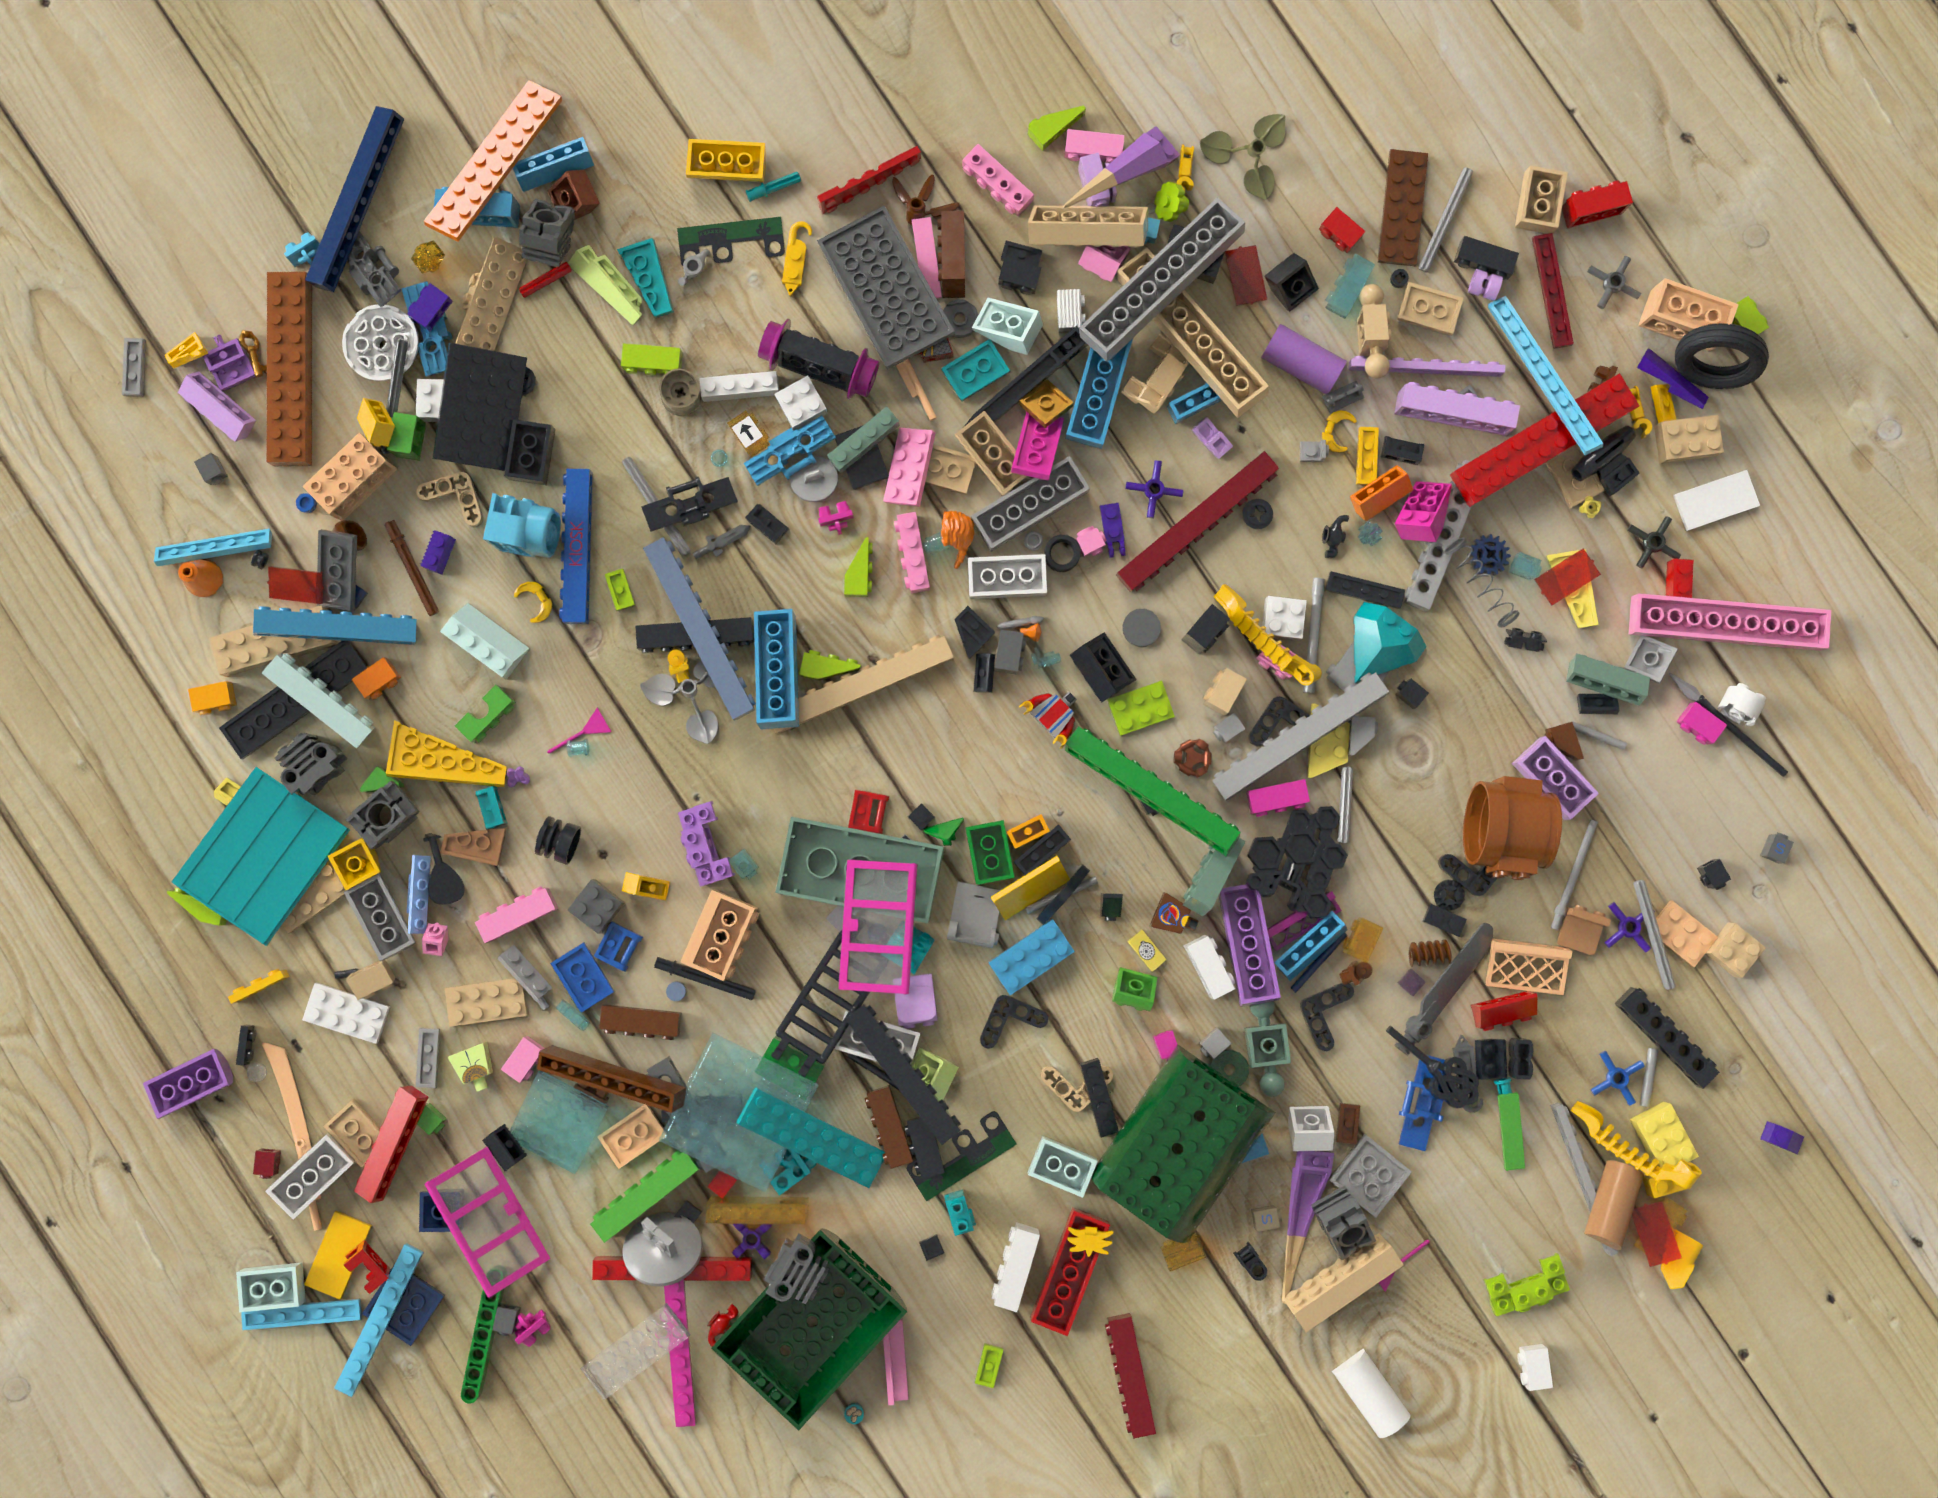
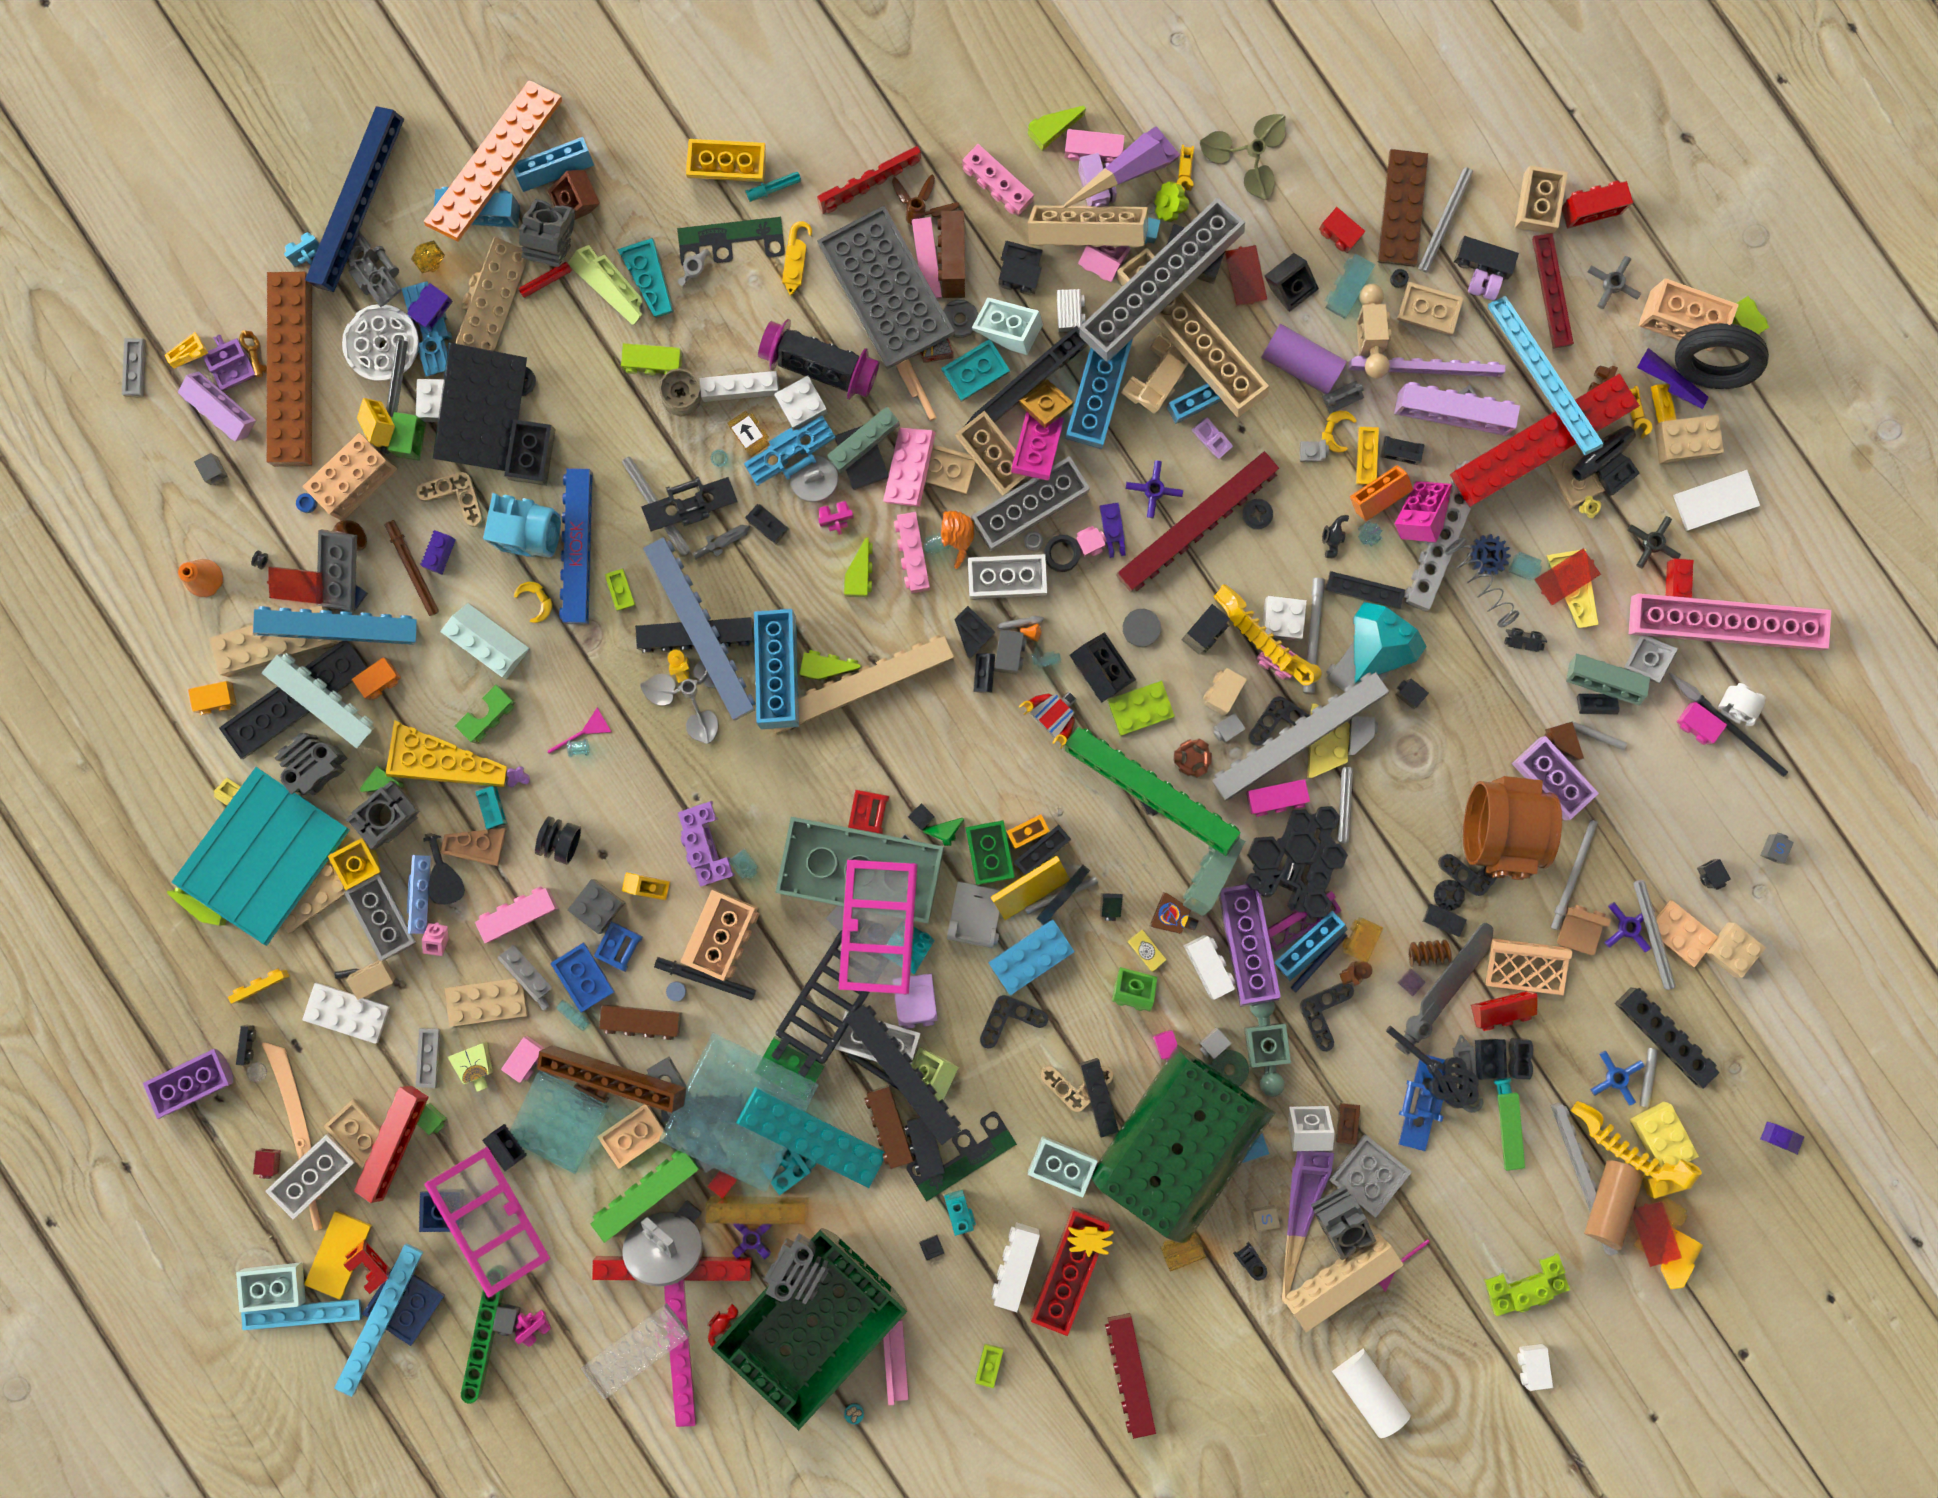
medium azure plate [154,528,272,567] -> none

